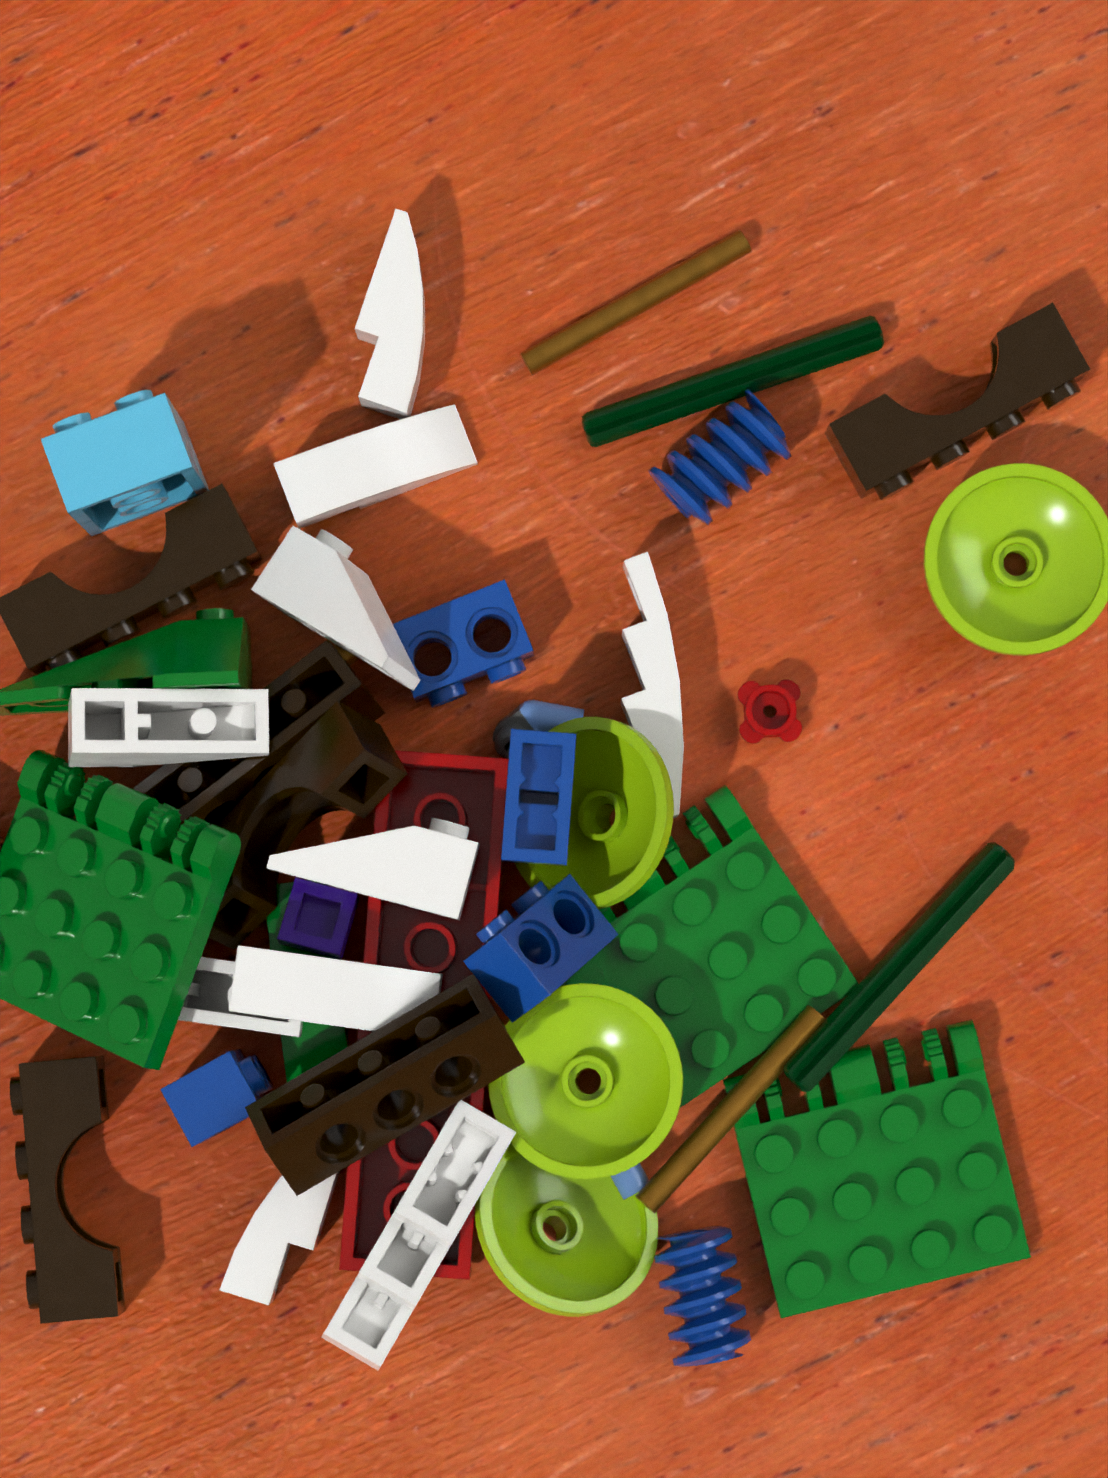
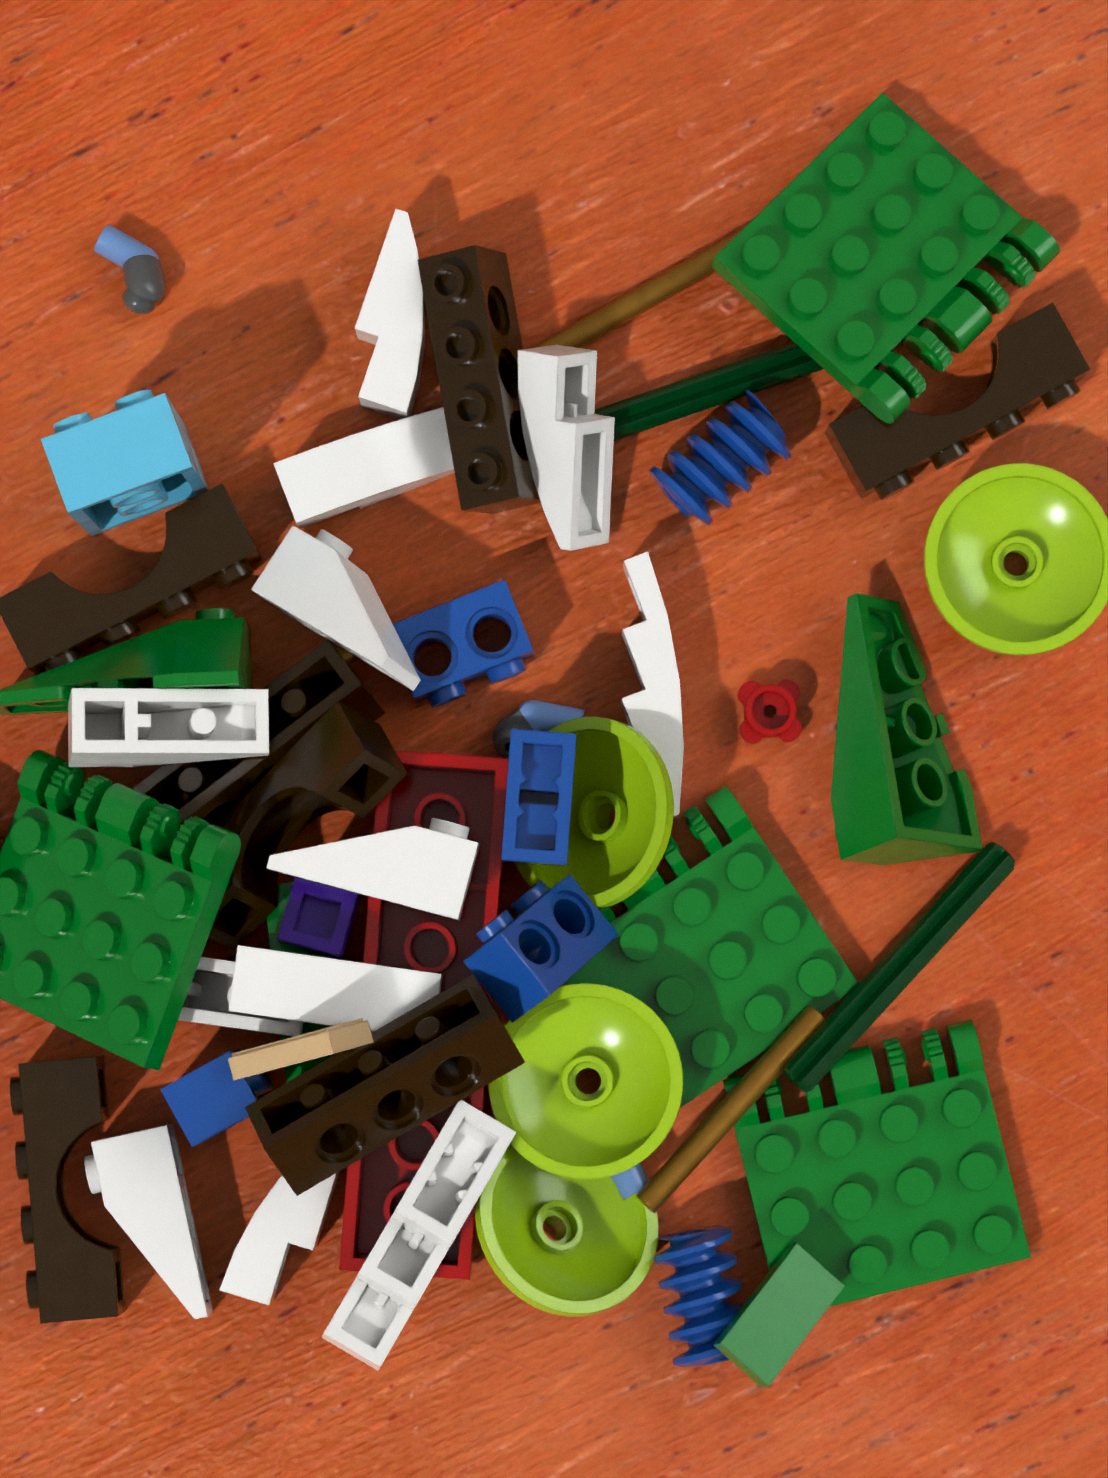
none -> white slope [84,1123,213,1319]
none -> dark grey arm [94,224,166,314]
none -> tan tile [228,1018,374,1081]
none -> dark brown brick [418,245,541,514]
none -> white slope [518,345,615,551]
none -> green hinge [711,92,1060,424]
none -> green tile [713,1243,845,1388]
none -> green wedge [831,593,982,865]

